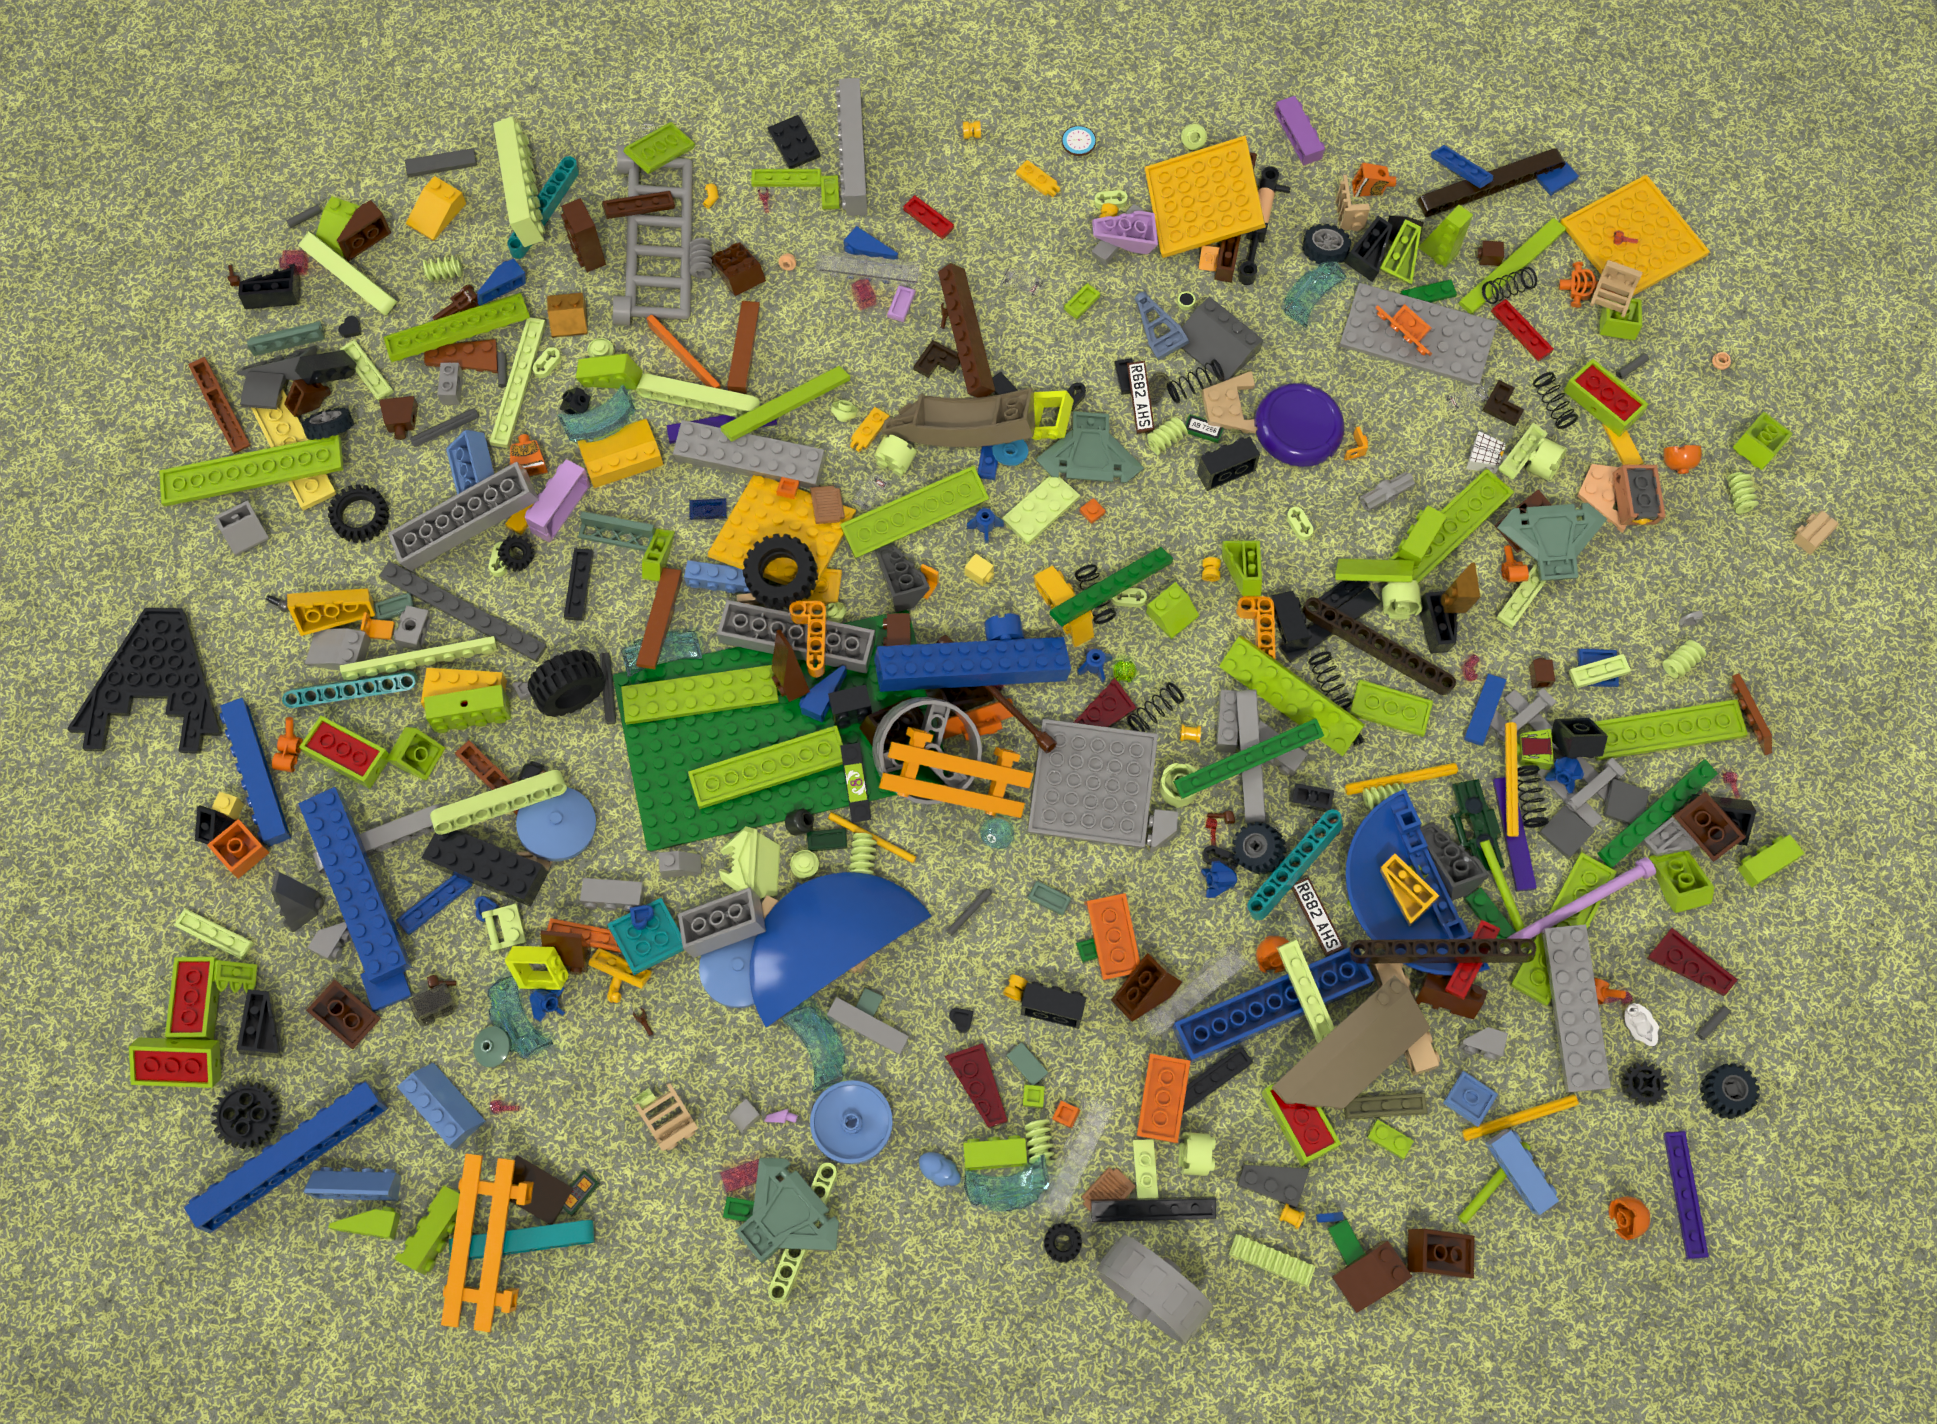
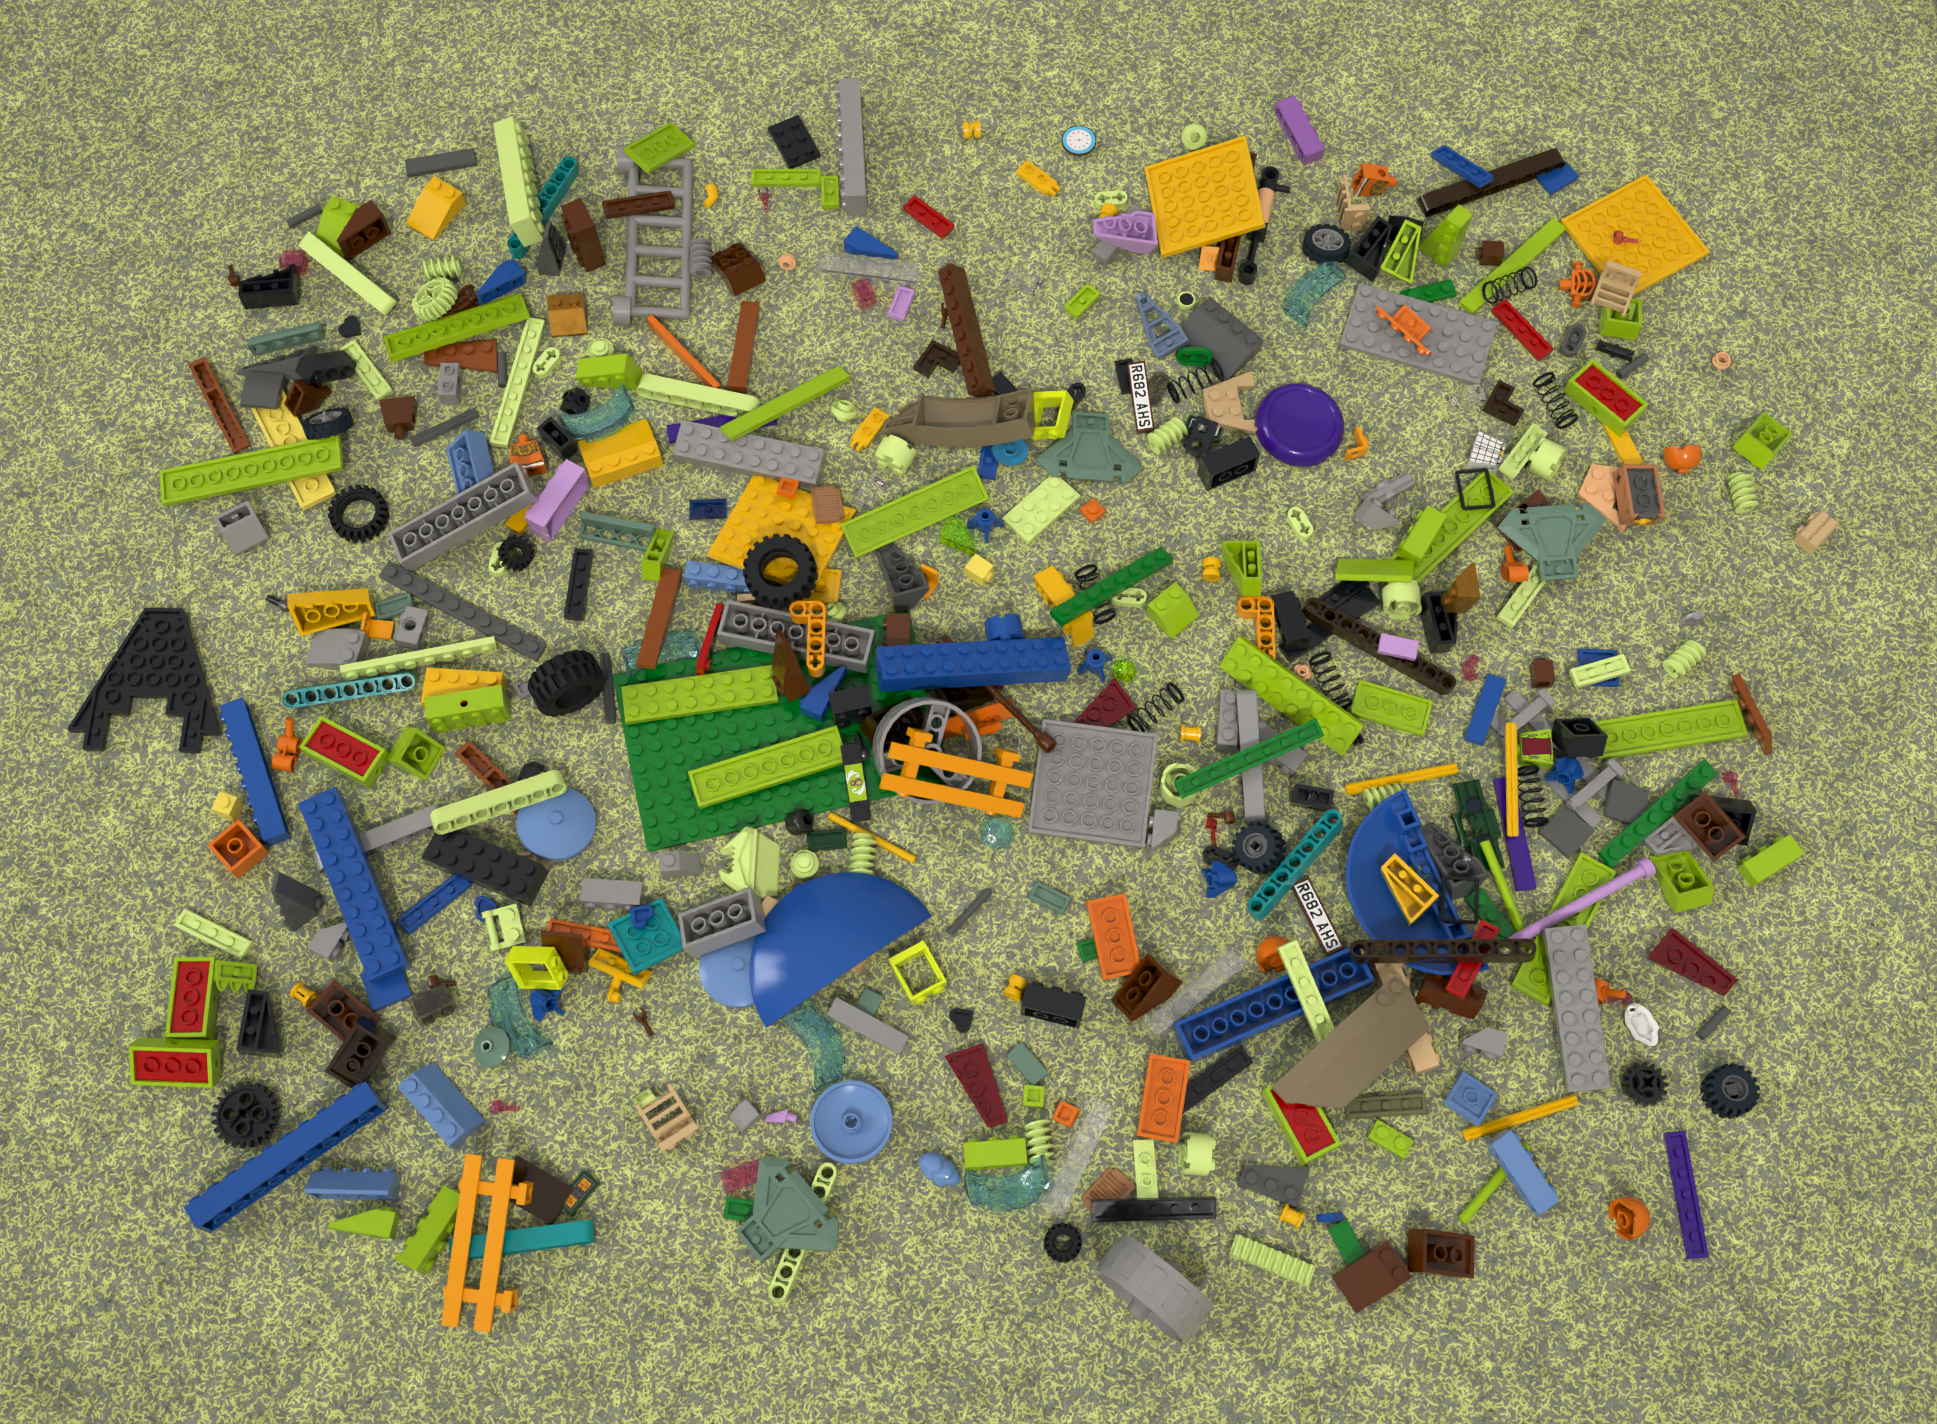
black slope [195,805,236,844] -> none
none -> yellow bush [290,982,318,1007]
none -> dark brown slope [324,1015,397,1089]
none -> yellowish green gear [411,277,458,322]
none -> dark grey wedge [534,222,567,277]
none -> black brick [537,416,578,461]
none -> red plate [696,603,724,676]
none -> piece [855,734,870,761]
none -> neon yellow window [888,940,947,1005]
none -> clear neon green slope [939,517,975,556]
none -> green plate [1176,347,1213,366]
none -> black brick [1183,416,1218,458]
none -> light nougat plate [1293,664,1311,681]
none -> light grey slope [1354,497,1400,530]
none -> lavender tile [1377,633,1419,661]
none -> black piece [1440,875,1479,924]
none -> black piece [1455,468,1495,510]
none -> dark grey plate [1560,324,1586,357]
none -> black pin [1596,340,1635,362]

